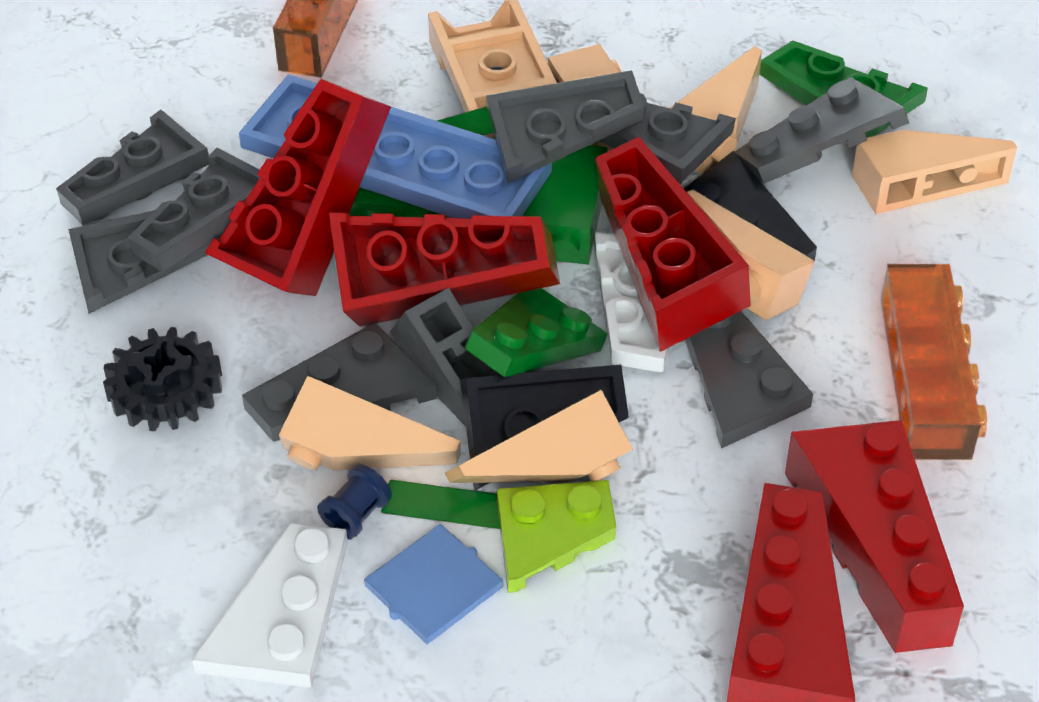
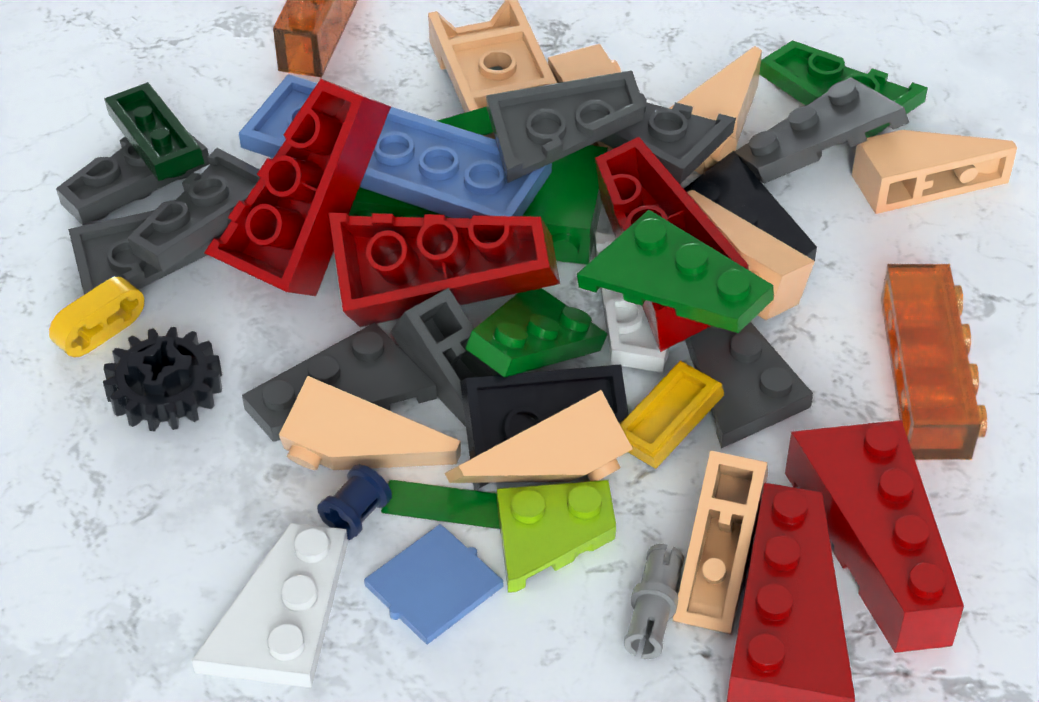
none -> yellow beam [49,277,144,357]
none -> dark green plate [104,82,205,181]
none -> green wing [577,210,774,333]
none -> yellow tile [620,360,724,469]
none -> light grey pin [624,544,684,659]
none -> light nougat slope [673,450,768,634]

